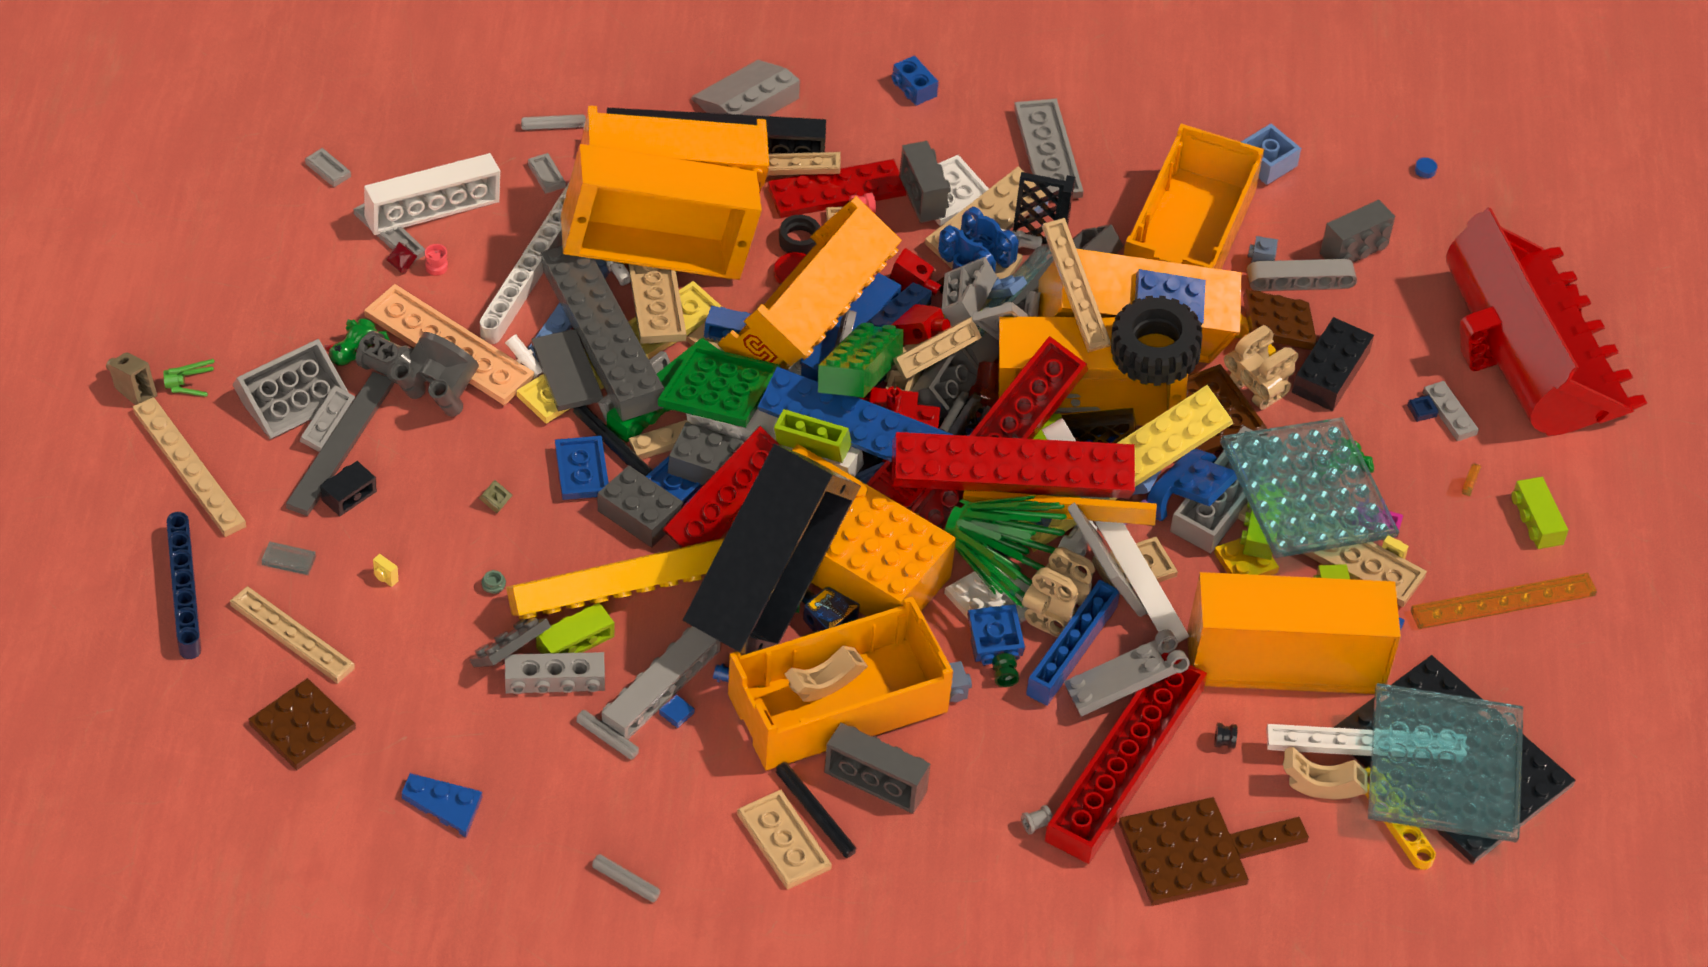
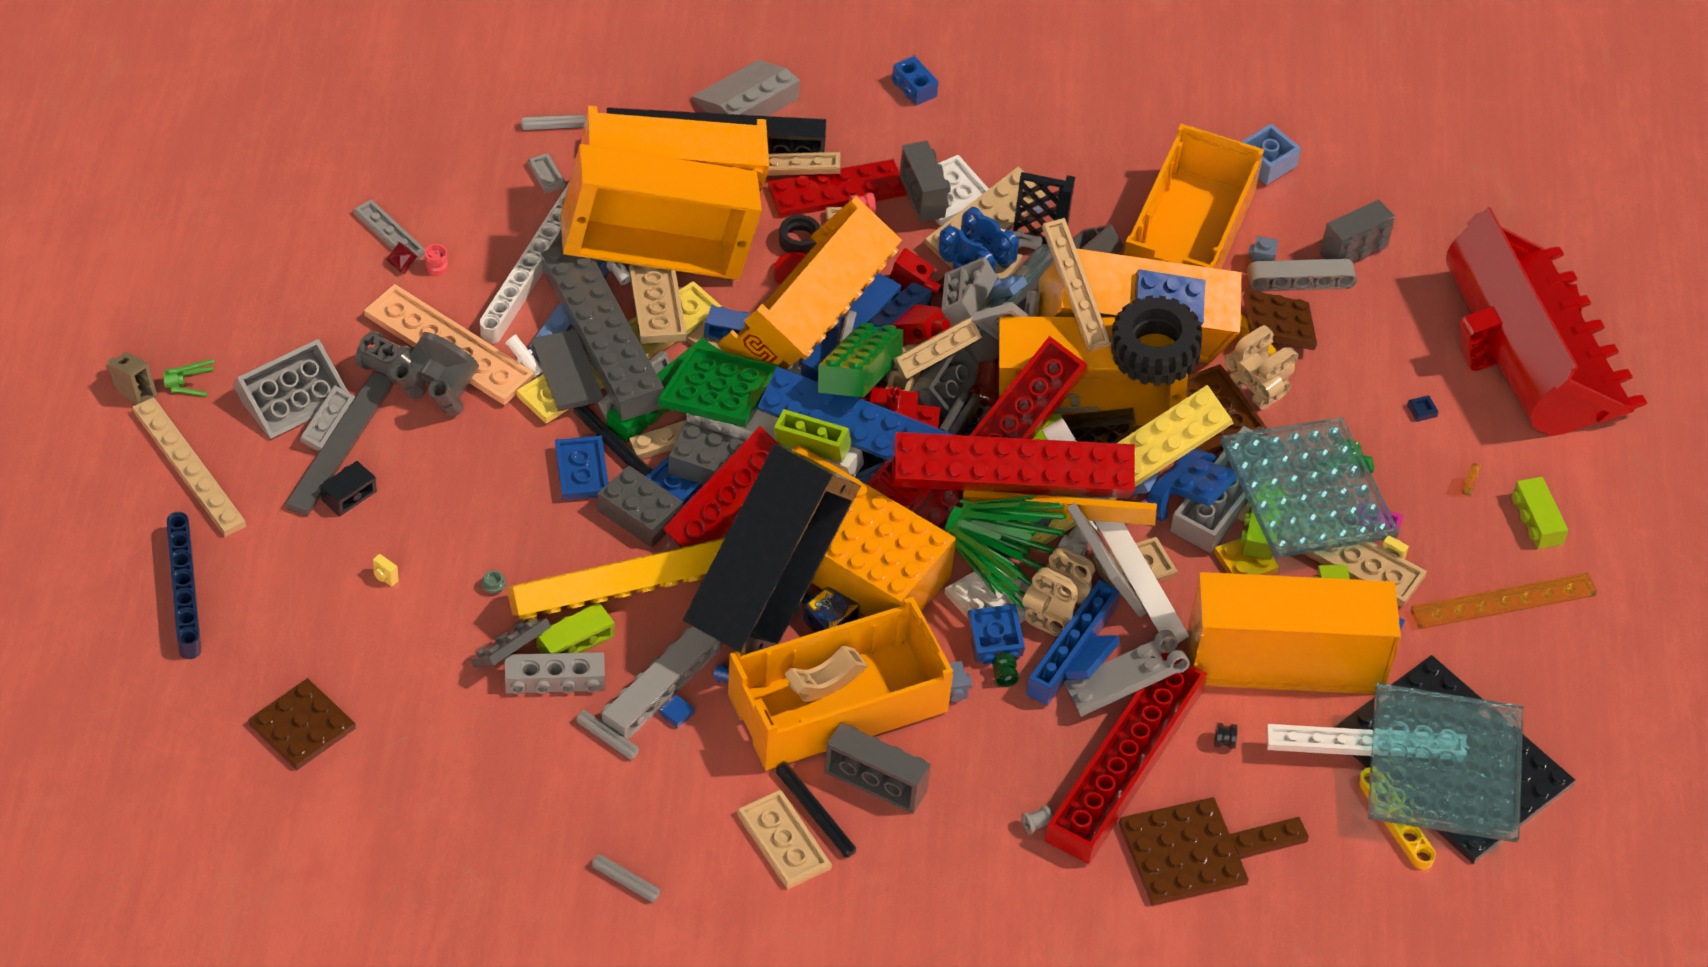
tan tile [230,586,355,684] -> none
clear light blue tile [262,541,316,575] -> none
light grey tile [305,148,351,187] -> none
green animal [324,319,390,366] -> none
white brick [364,153,500,235] -> none
blue wing [402,773,482,838] -> none
olive tile [479,480,512,514] -> none
light grey plate [1014,99,1084,198] -> none
tan arch [1283,747,1367,799] -> none
black brick [1292,317,1374,411] -> none
blue tile [1415,158,1437,178] -> none
light grey plate [1423,381,1479,441] -> none
none -> blue tile [1065,635,1120,680]

